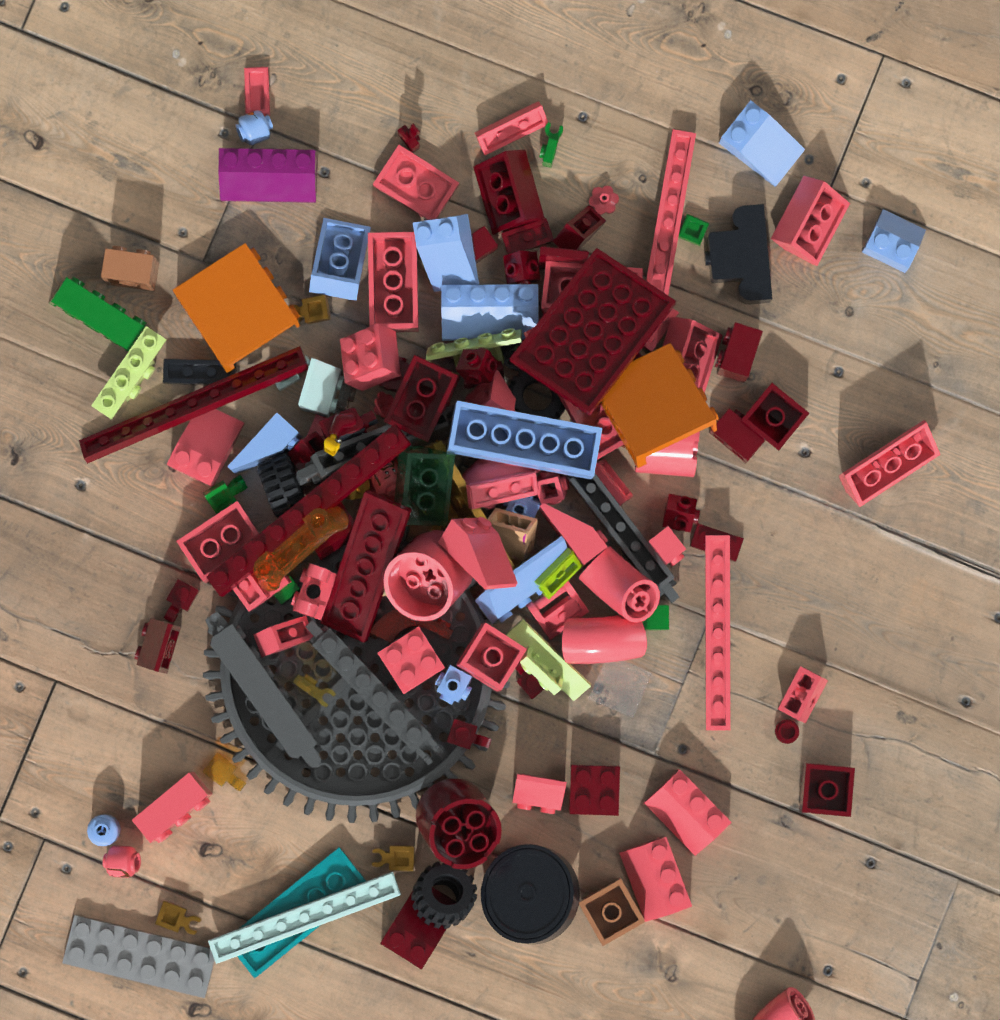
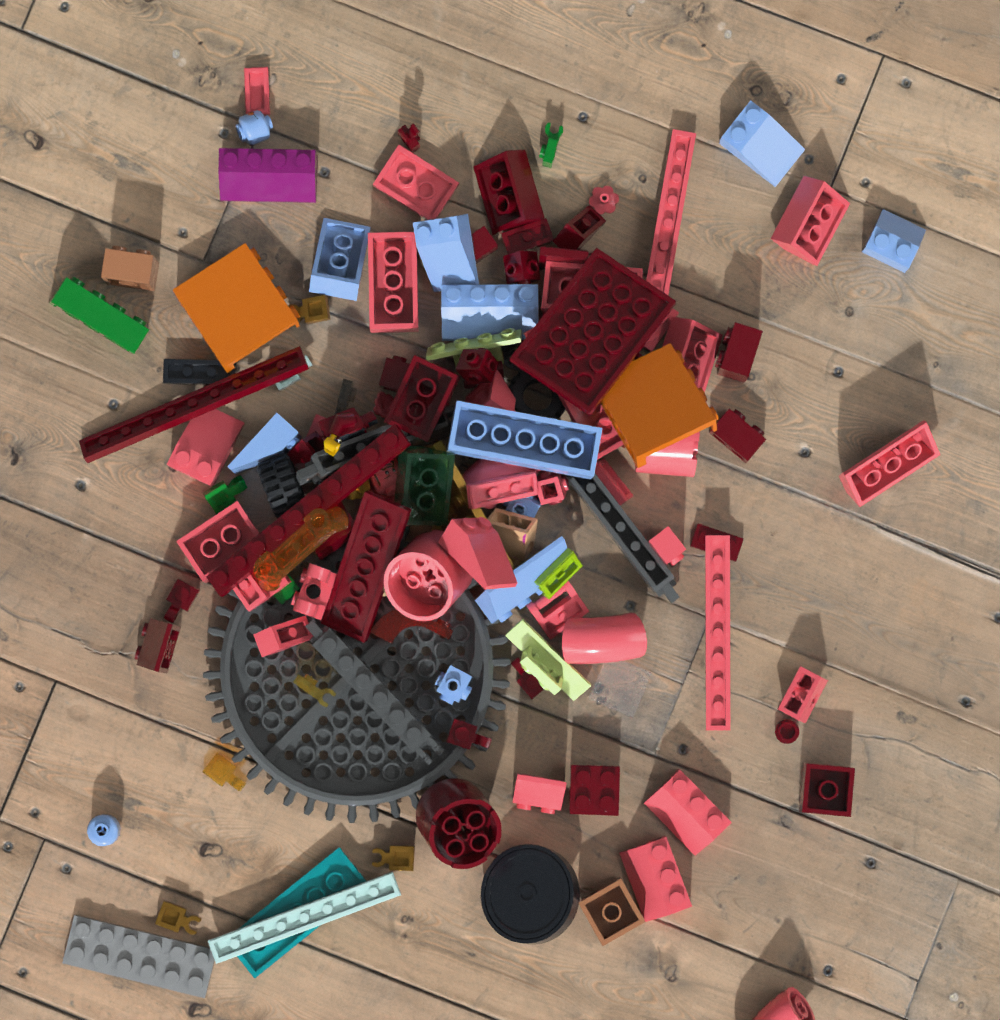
yellowish green bracket [91,326,167,420] -> none
coral head [103,845,141,878] -> none
coral brick [132,772,212,843] -> none
dark grey hinge [205,612,322,768] -> none
light aqua slope [298,358,344,418] -> none
coral brick [340,324,401,391] -> none
coral brick [378,627,445,694] -> none
dark red slope [380,887,456,970] -> none
black tyre [411,861,477,929] -> none
coral brick [455,623,527,692] -> none
coral plate [475,101,548,155] -> none
coral slope [539,503,608,567] -> none
coral brick [579,546,660,623] -> none
green brick [642,605,669,631] -> none
dark red brick [662,494,700,533] -> none
green tile [678,214,709,246] -> none
black brick [704,204,772,304] -> none
dark red slope [741,383,809,451] -> none

